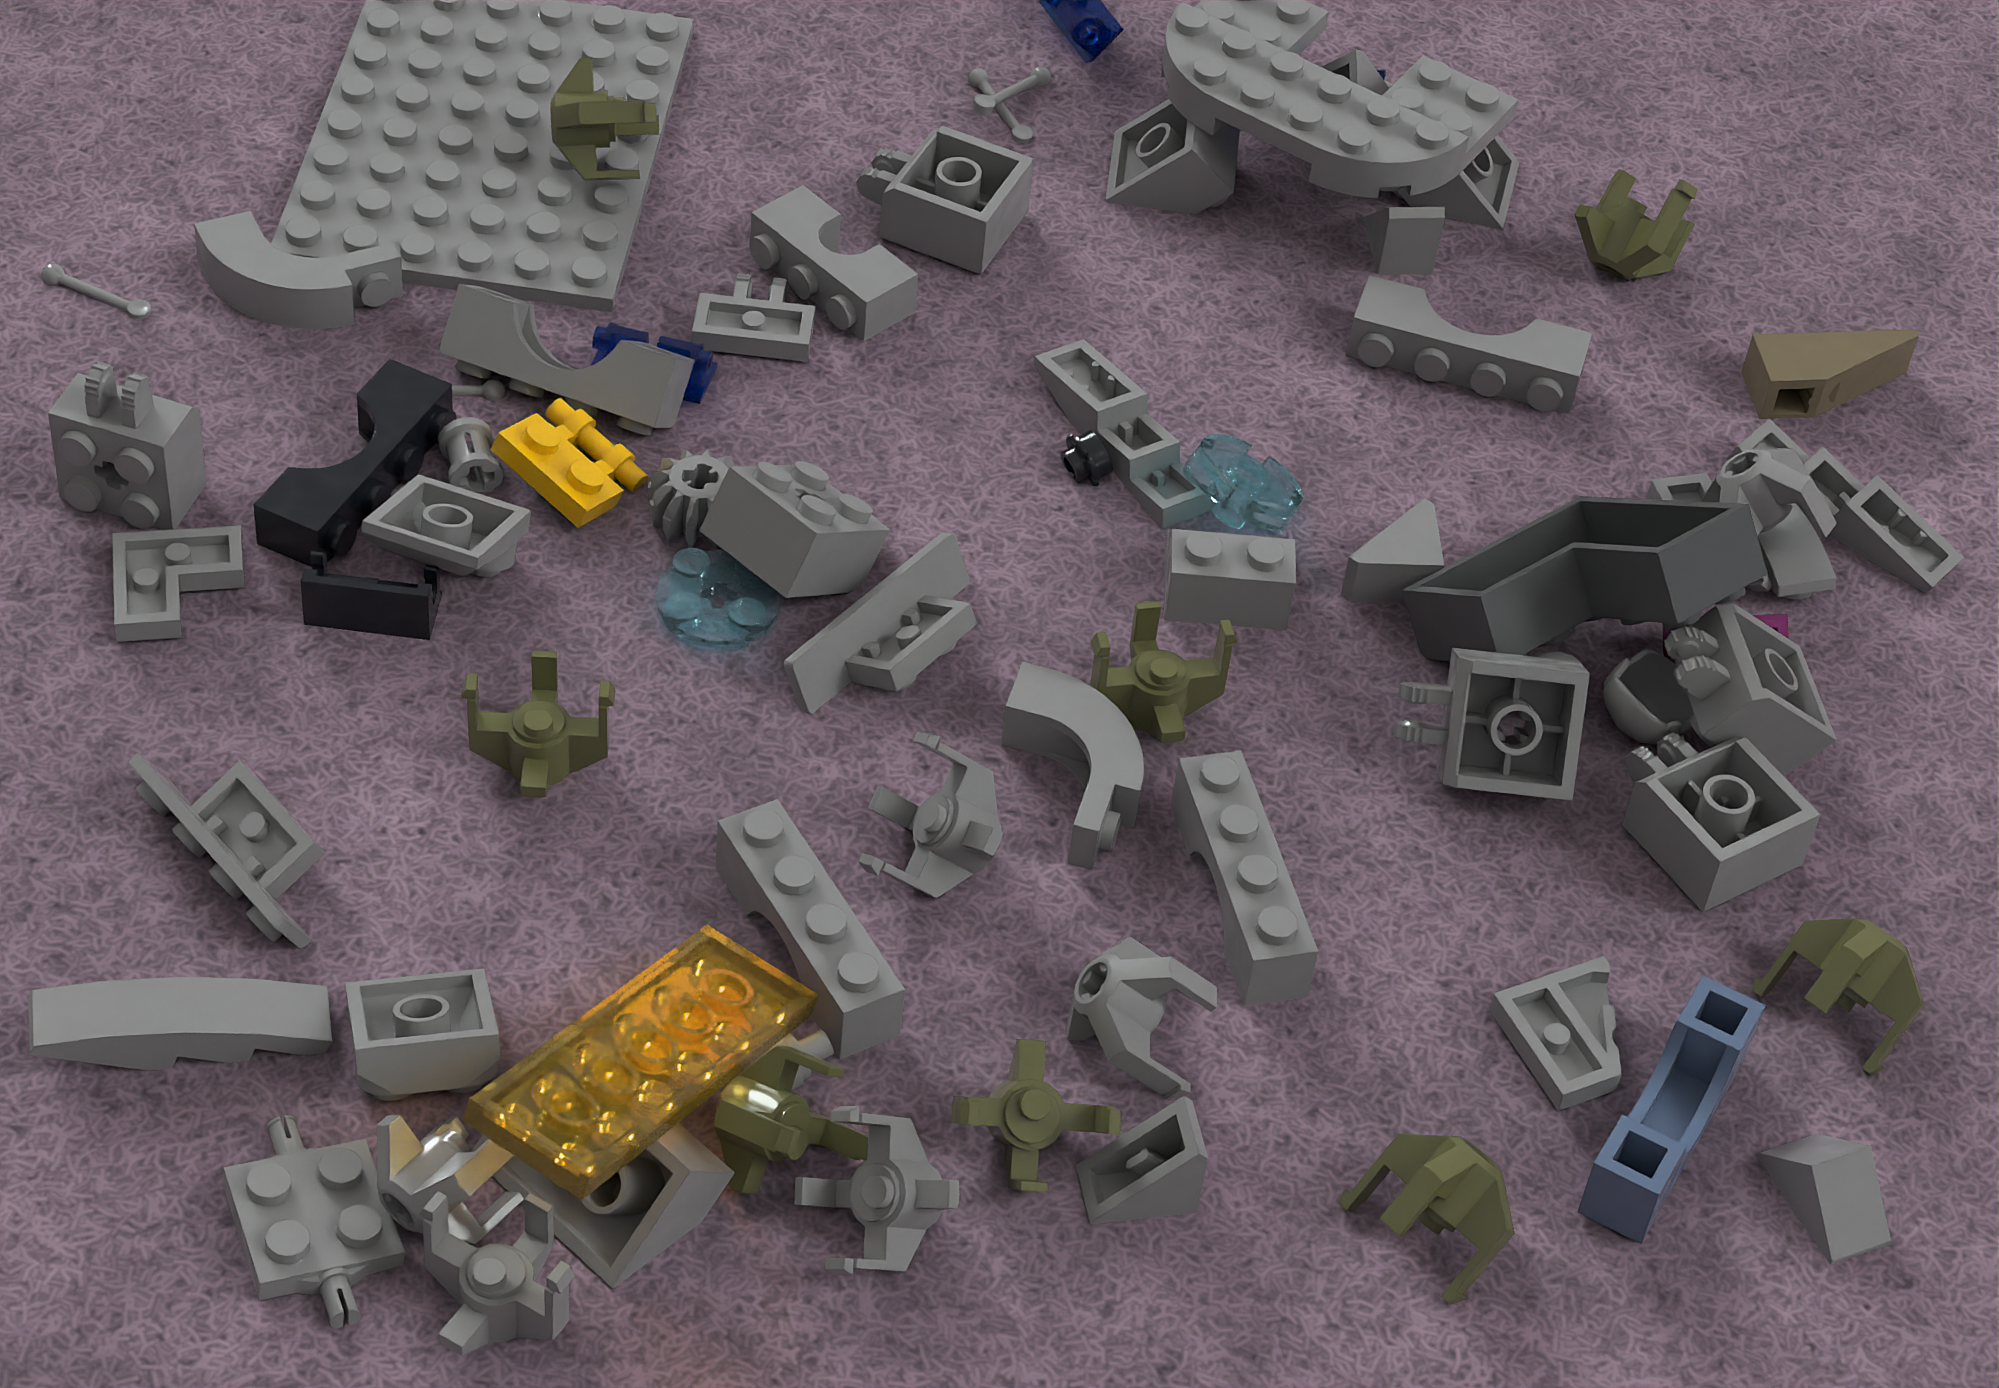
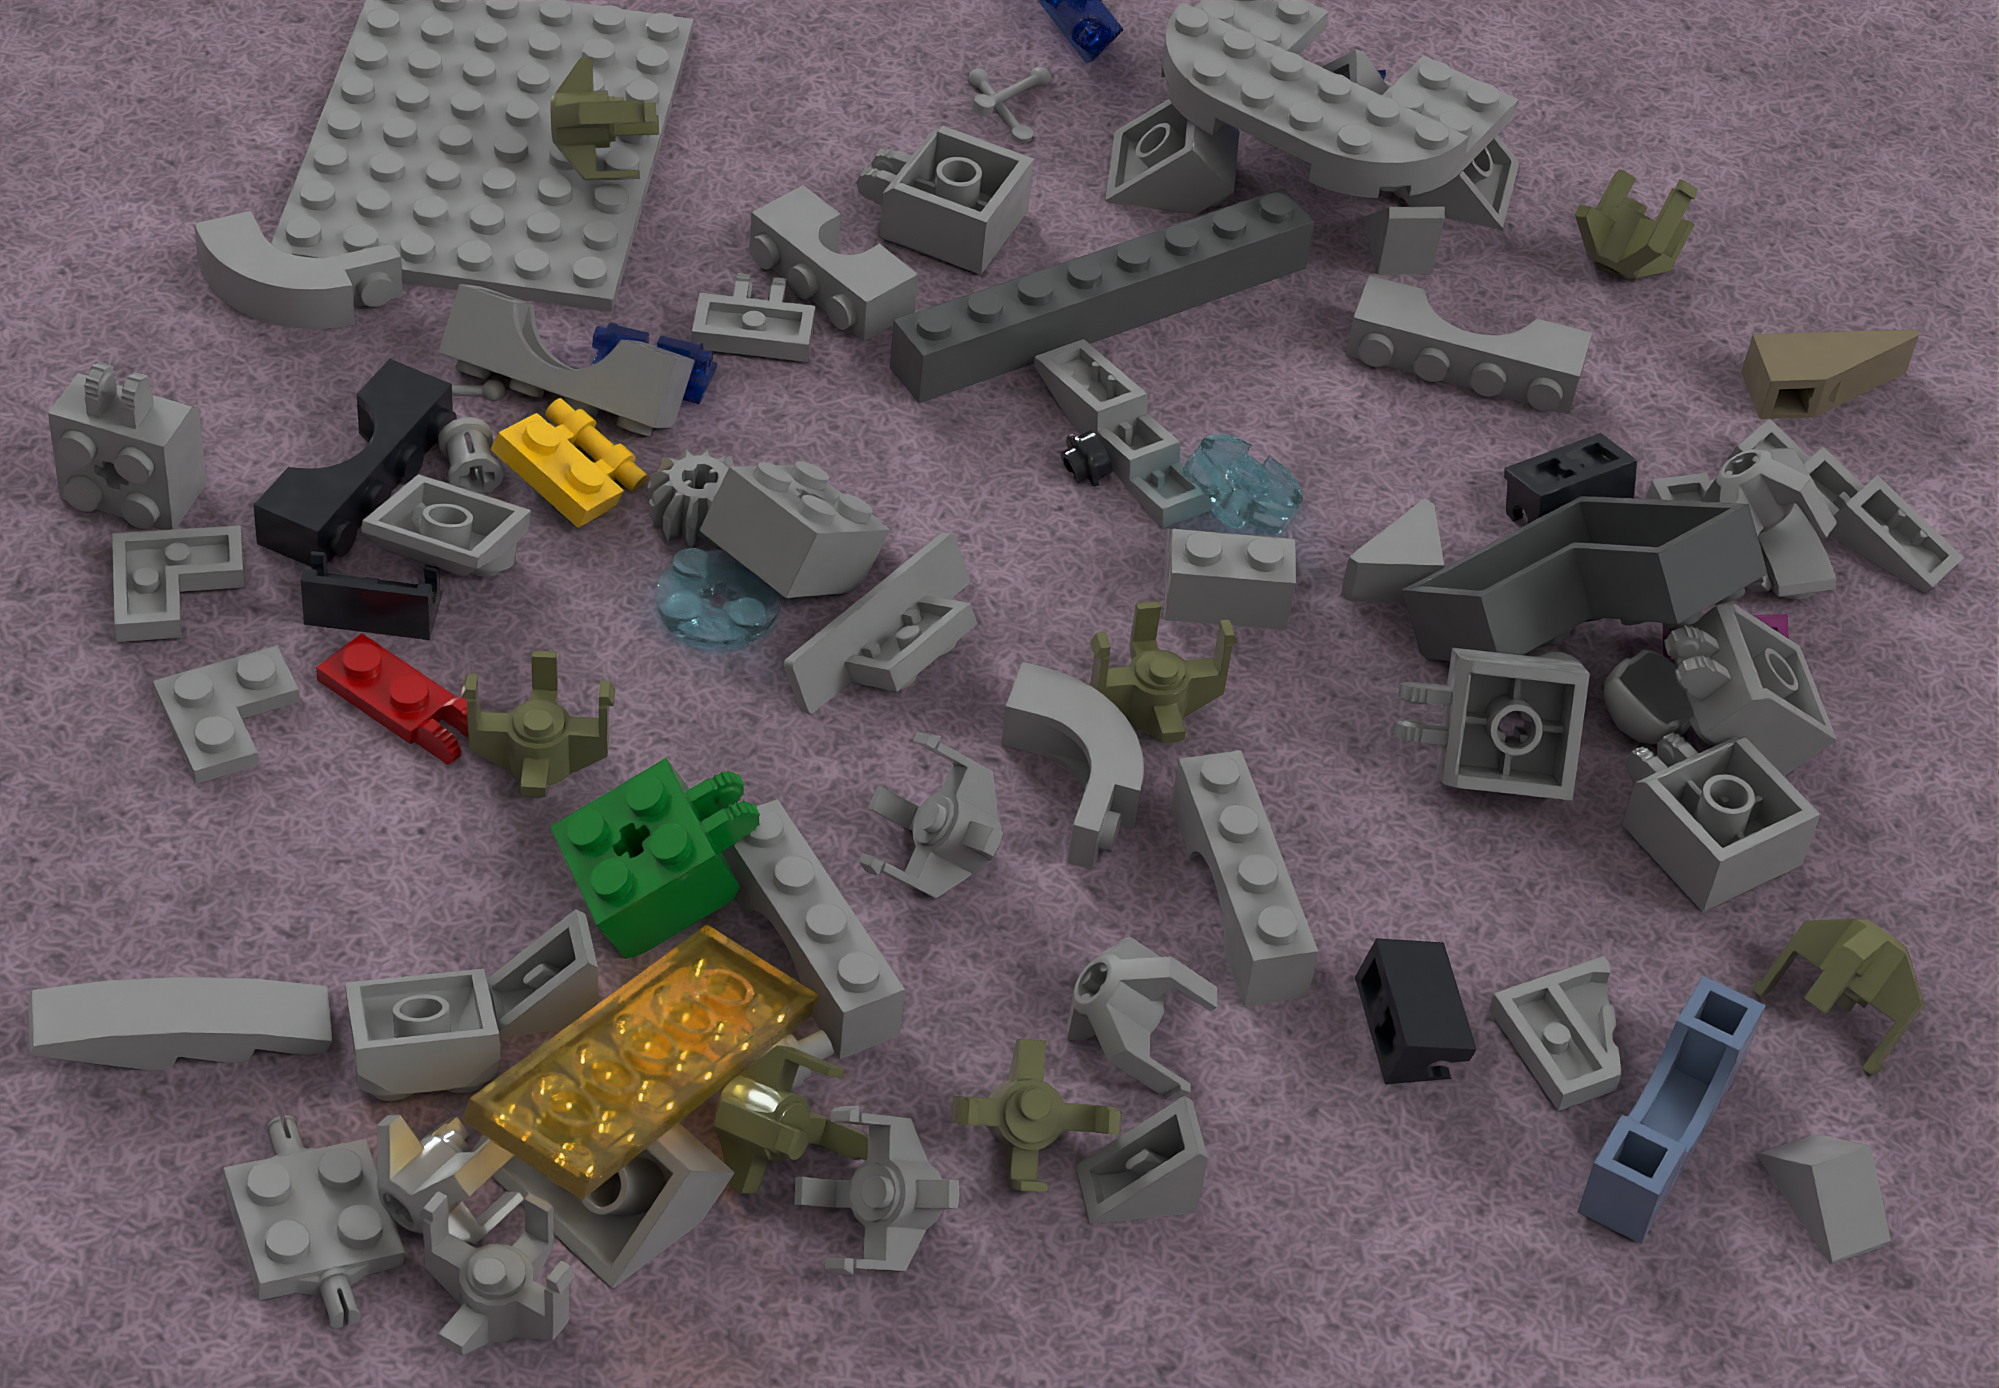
light grey hinge [42,263,151,319] -> none
light grey bracket [128,753,326,949] -> none
olive piece [1339,1133,1515,1304] -> none
none -> light grey plate [153,645,300,784]
none -> red hinge [316,633,482,765]
none -> light grey slope [487,909,598,1038]
none -> green hinge [550,758,760,959]
none -> dark grey brick [890,188,1315,403]
none -> black hinge [1355,938,1477,1085]
none -> black hinge [1504,433,1637,524]

